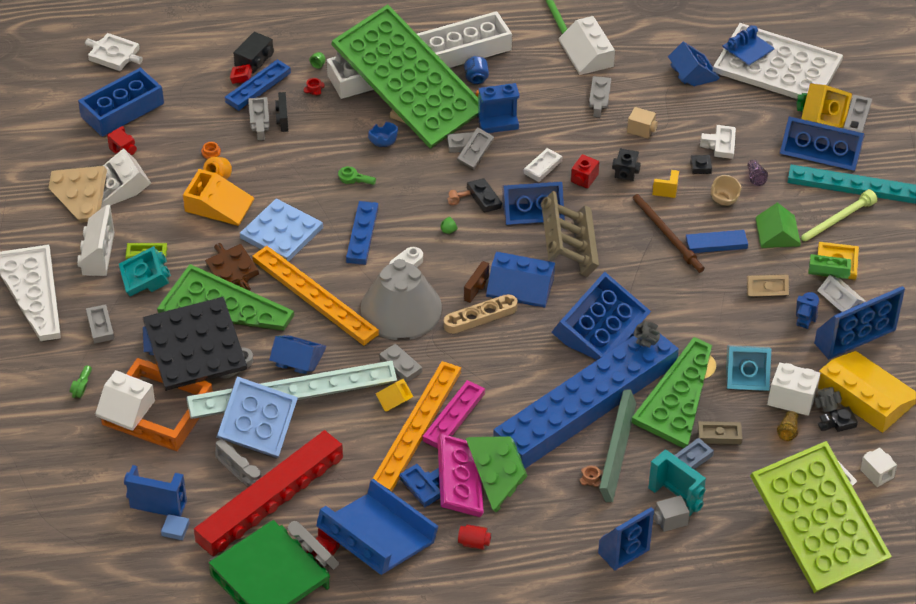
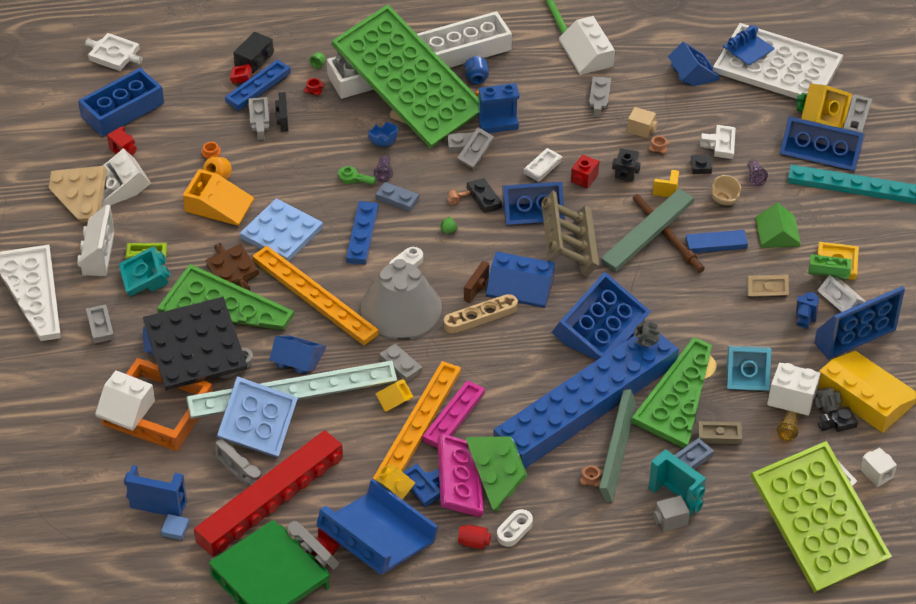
bright green plate [69,365,92,398] -> none
blue slope [598,507,654,571] -> none
yellowish green piece [801,189,877,242] -> none
none -> clear purple cone [374,156,393,182]
none -> sand blue plate [376,182,419,212]
none -> yellow bracket [376,464,415,500]
none -> white plate [497,509,533,547]
none -> sand green tile [601,189,694,272]
none -> nougat plate [649,136,669,154]

